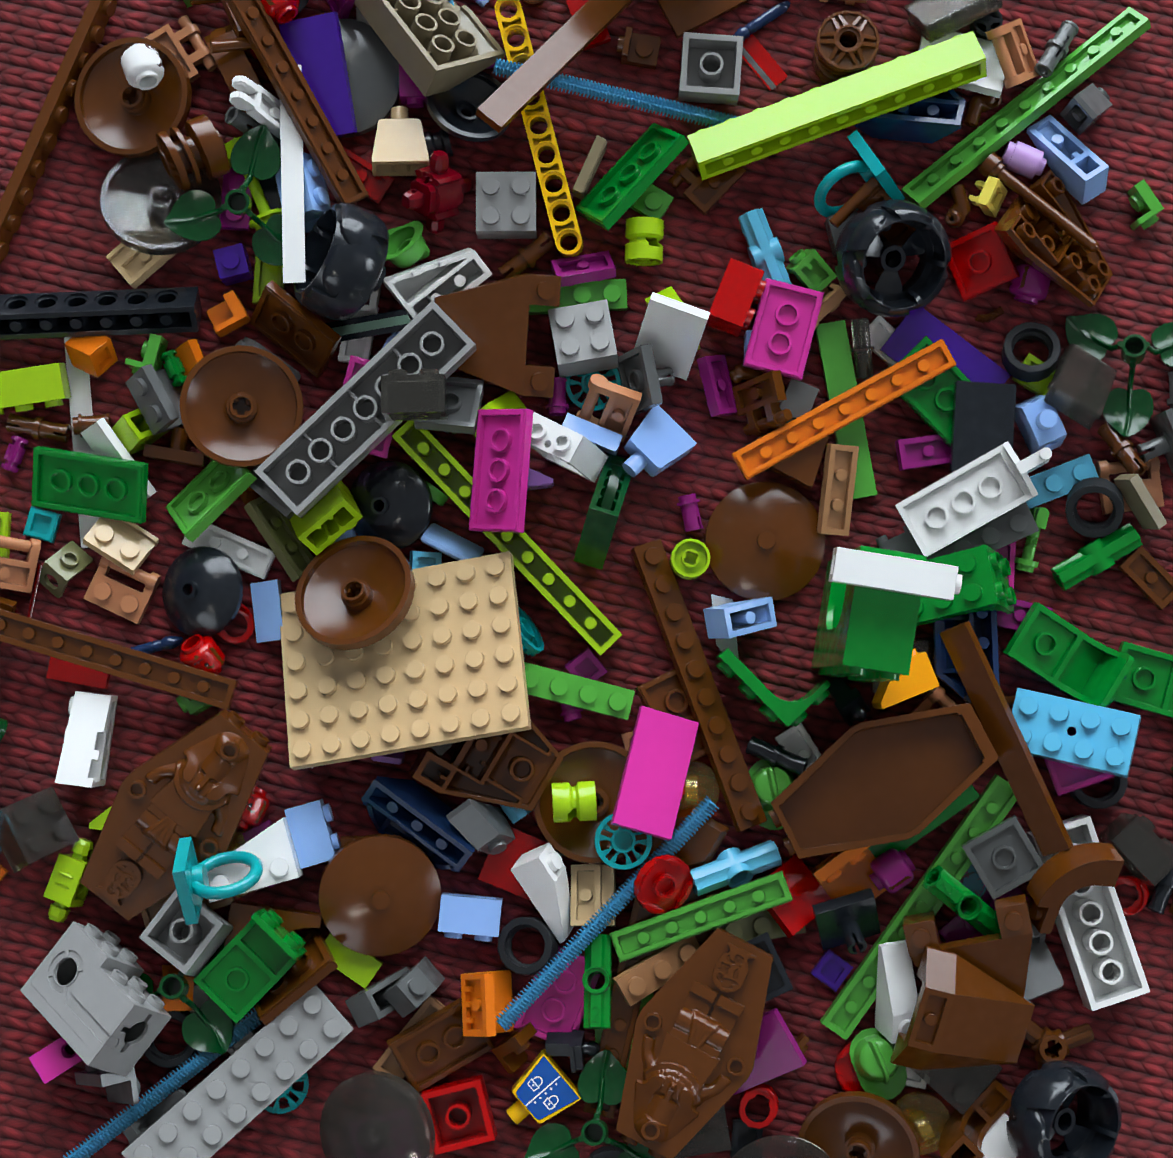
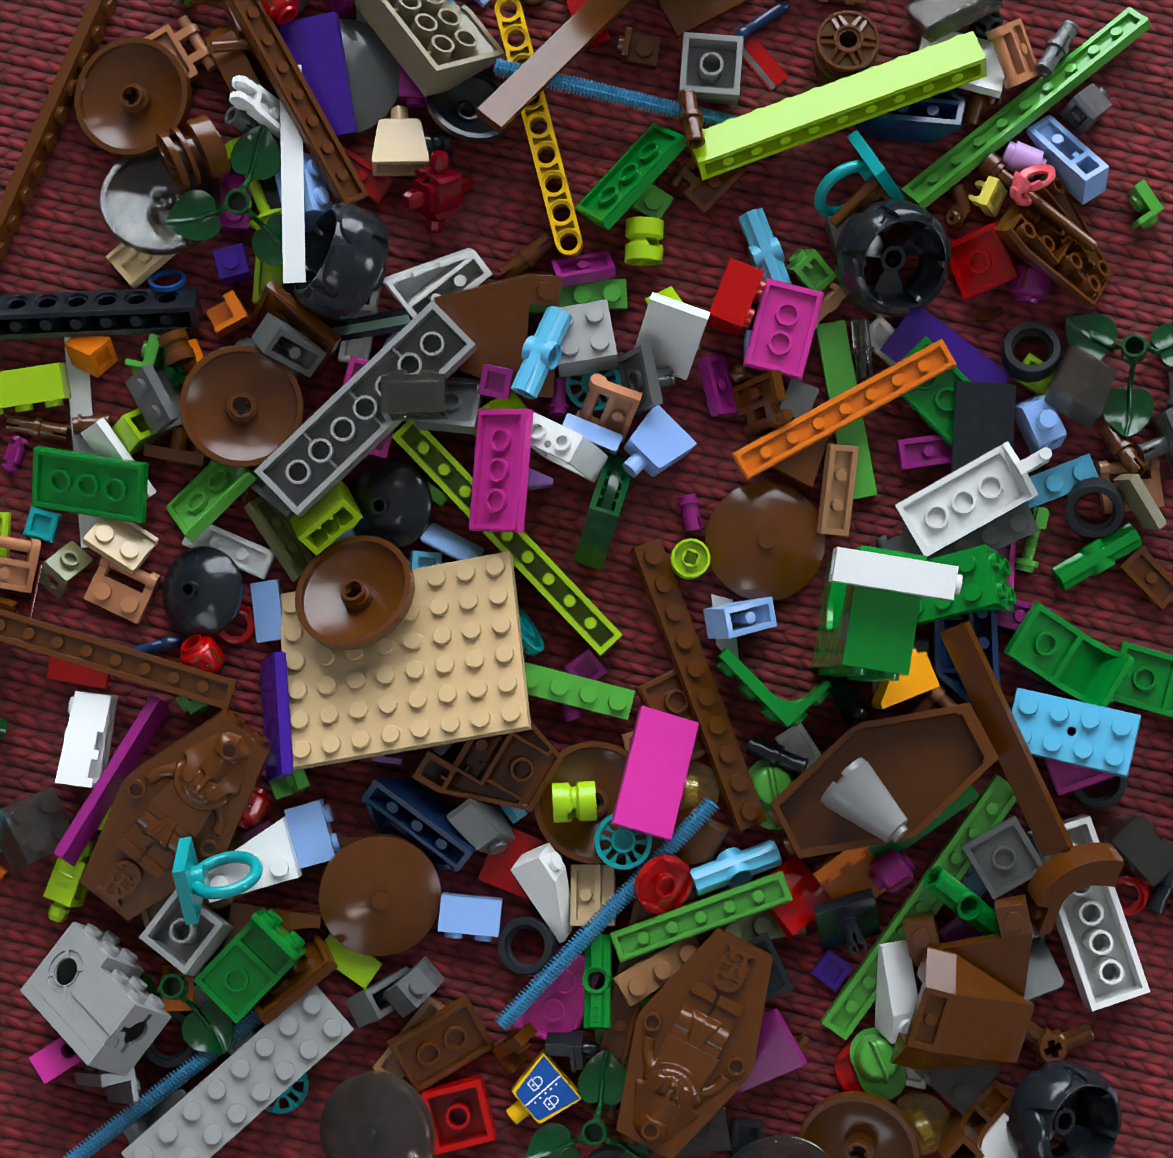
white head [121,43,164,90] -> none
bright green piece [386,221,430,268] -> none
orange bracket [461,970,514,1037] -> none
light grey brick [476,171,537,239] -> none
dark tan tile [573,135,607,200] -> none
red piece [738,1083,779,1129] -> none
none -> magenta tile [54,695,170,867]
none -> blue piece [148,269,186,292]
none -> reddish brown wheel [157,328,196,368]
none -> dark grey slope [251,313,327,378]
none -> dark purple tile [260,652,293,782]
none -> bright green bracket [266,769,310,800]
none -> magenta plate [478,363,515,400]
none -> medium azure piece [511,306,573,400]
none -> reddish brown pin [677,88,705,149]
none -> light grey cone [821,757,908,843]
none -> coral piece [1009,164,1056,207]

